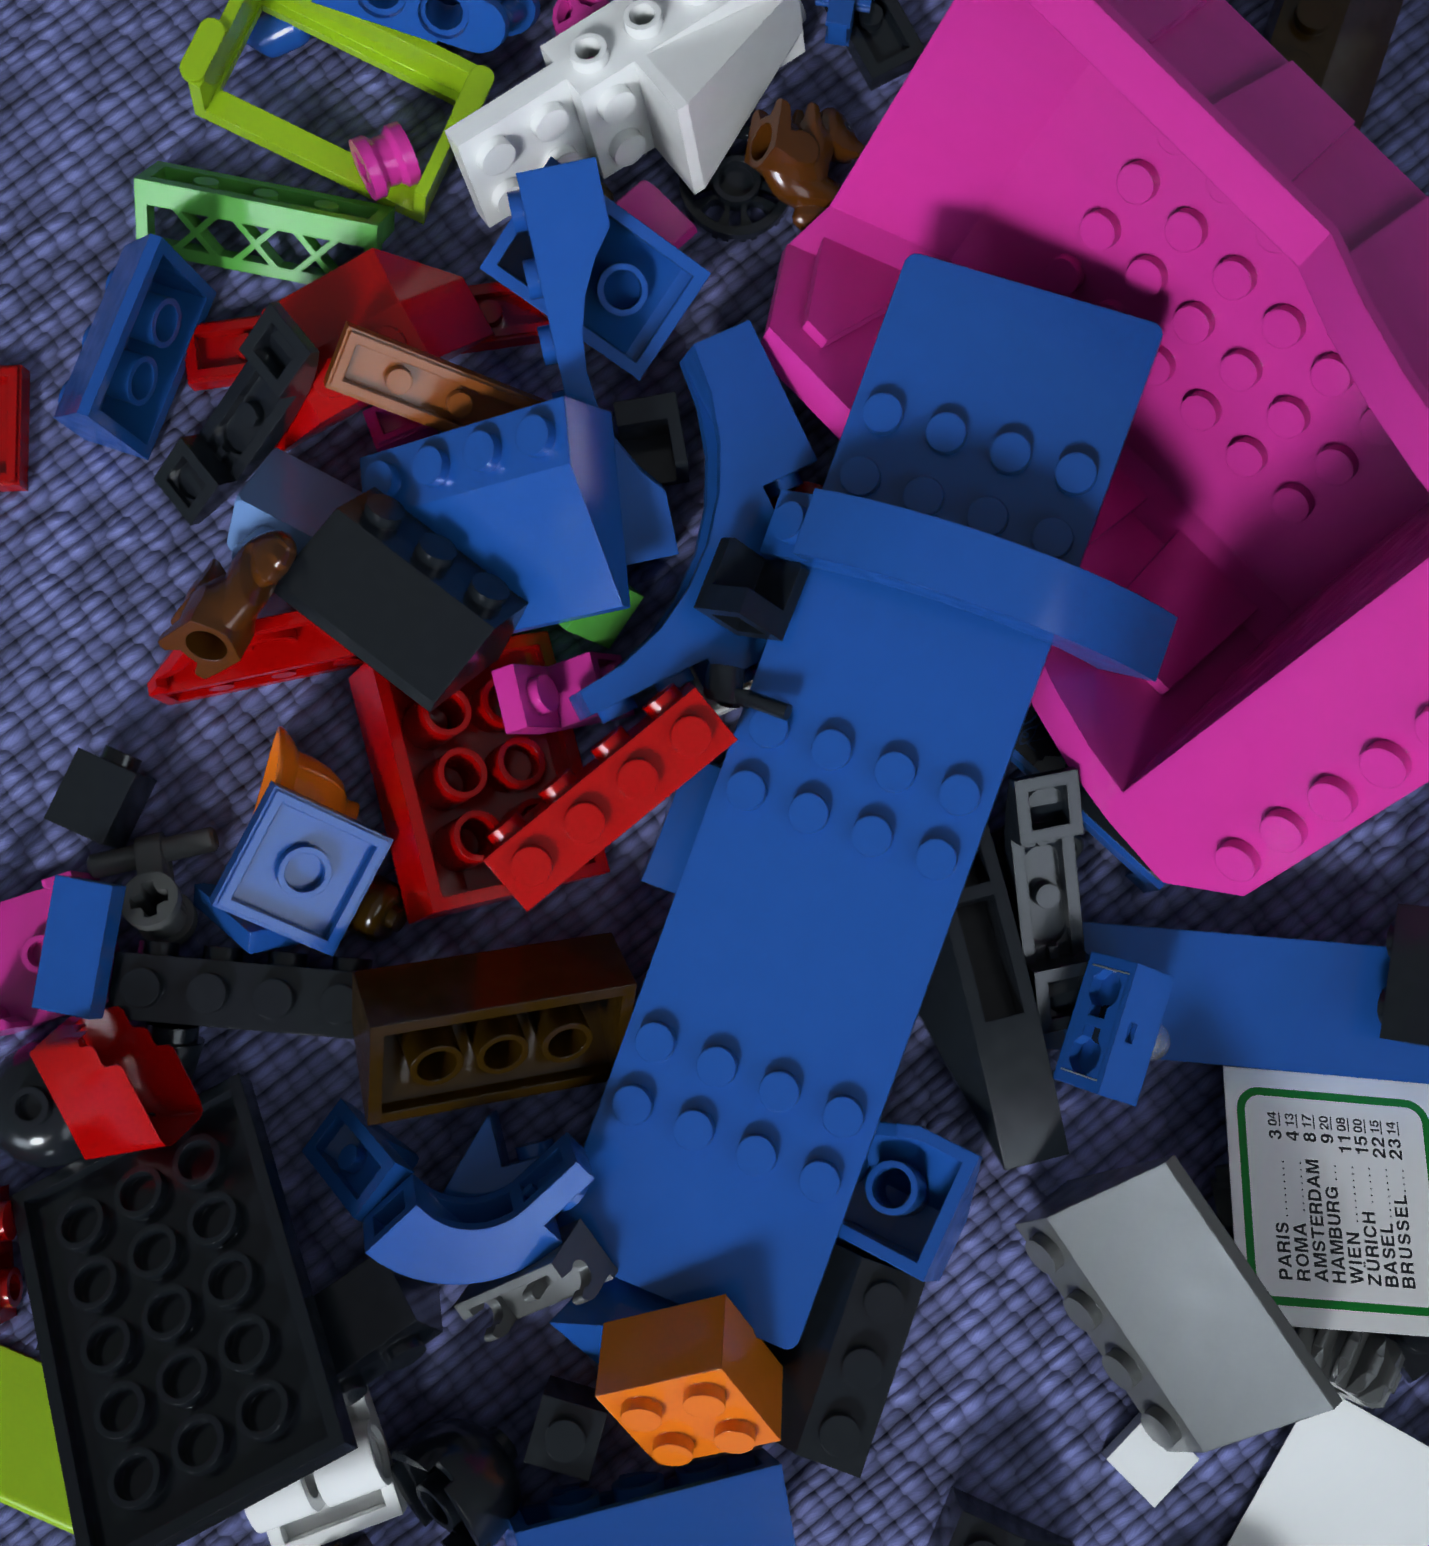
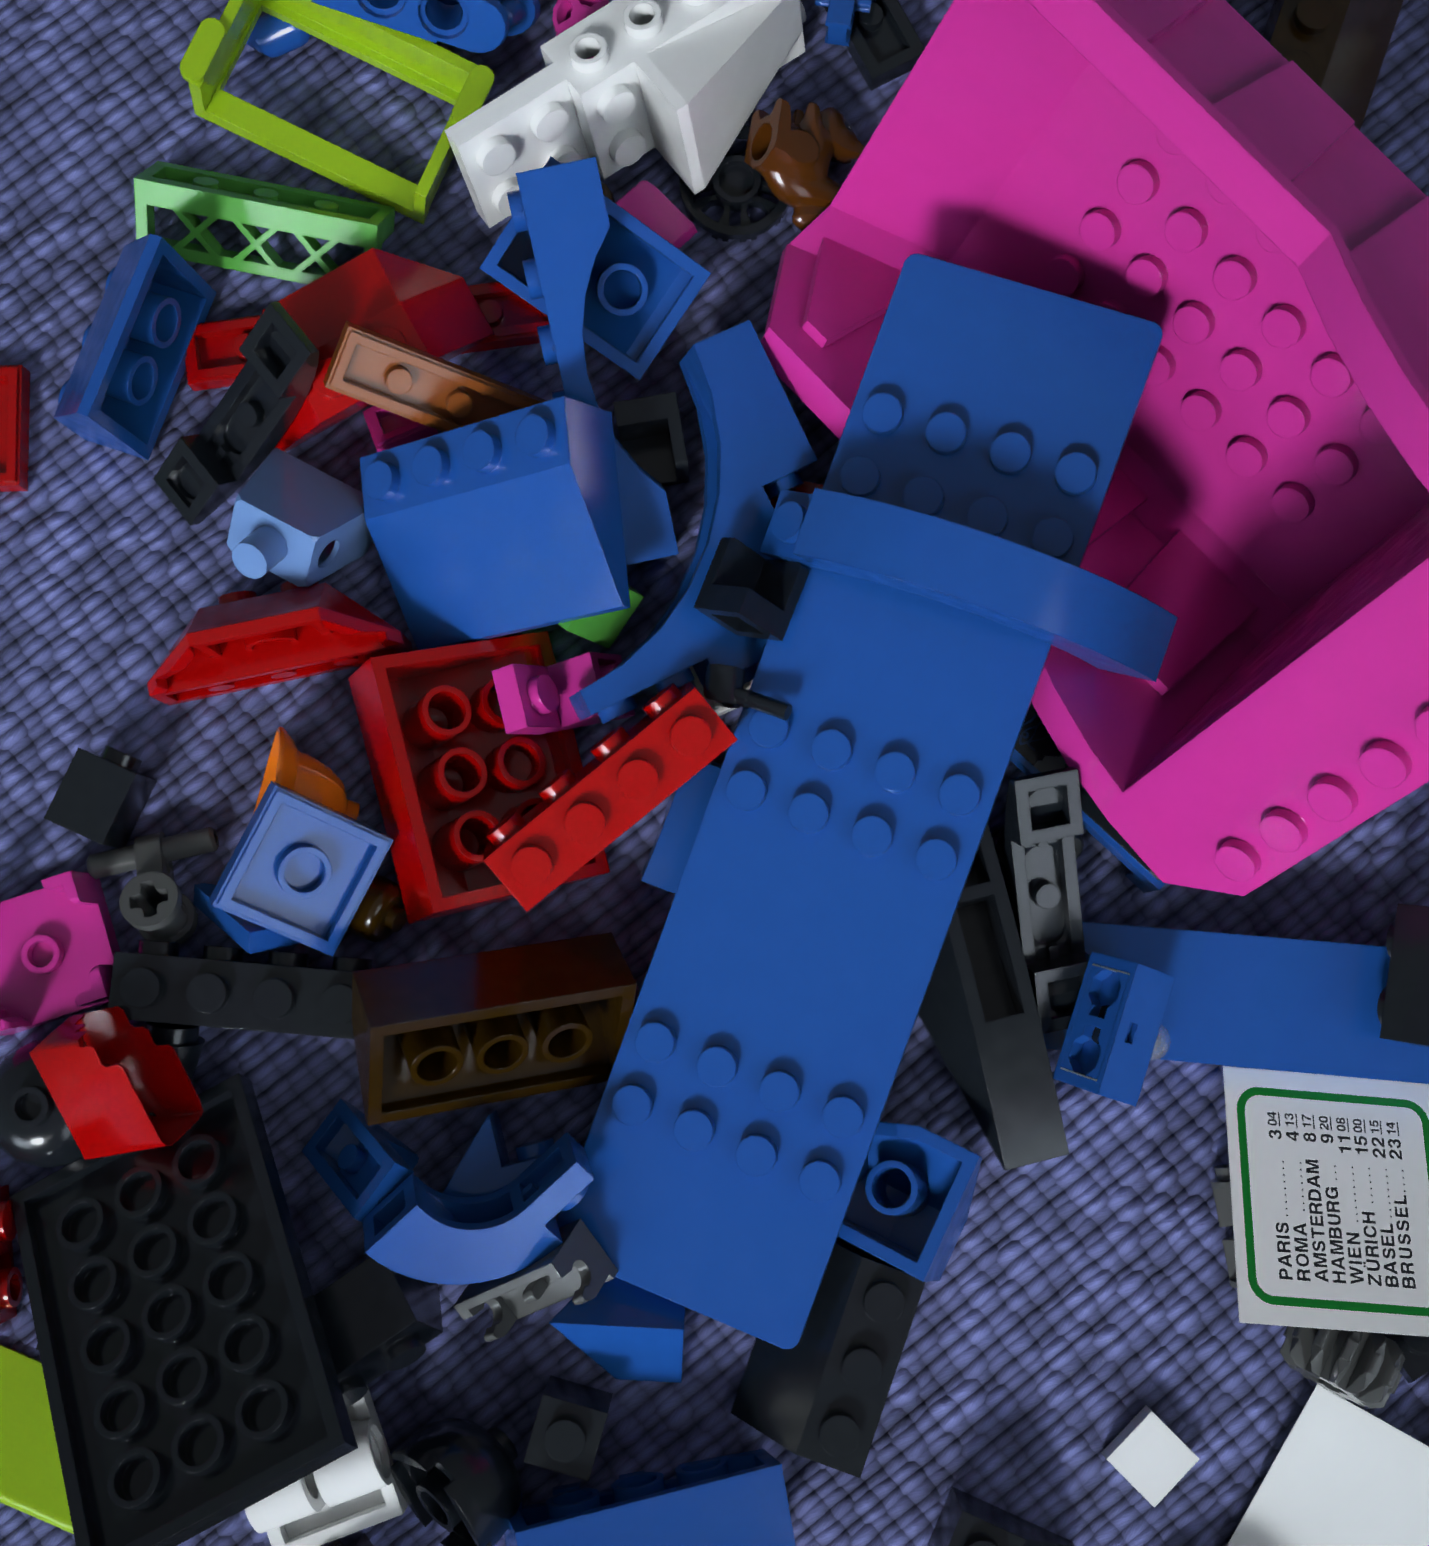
blue tile [32,875,126,1019] -> none
reddish brown animal [158,530,297,679] -> none
black slope [274,487,528,712] -> none
dark pink wheel [349,121,422,201] -> none
orange brick [595,1294,783,1466] -> none
slope [1014,1155,1343,1453] -> none

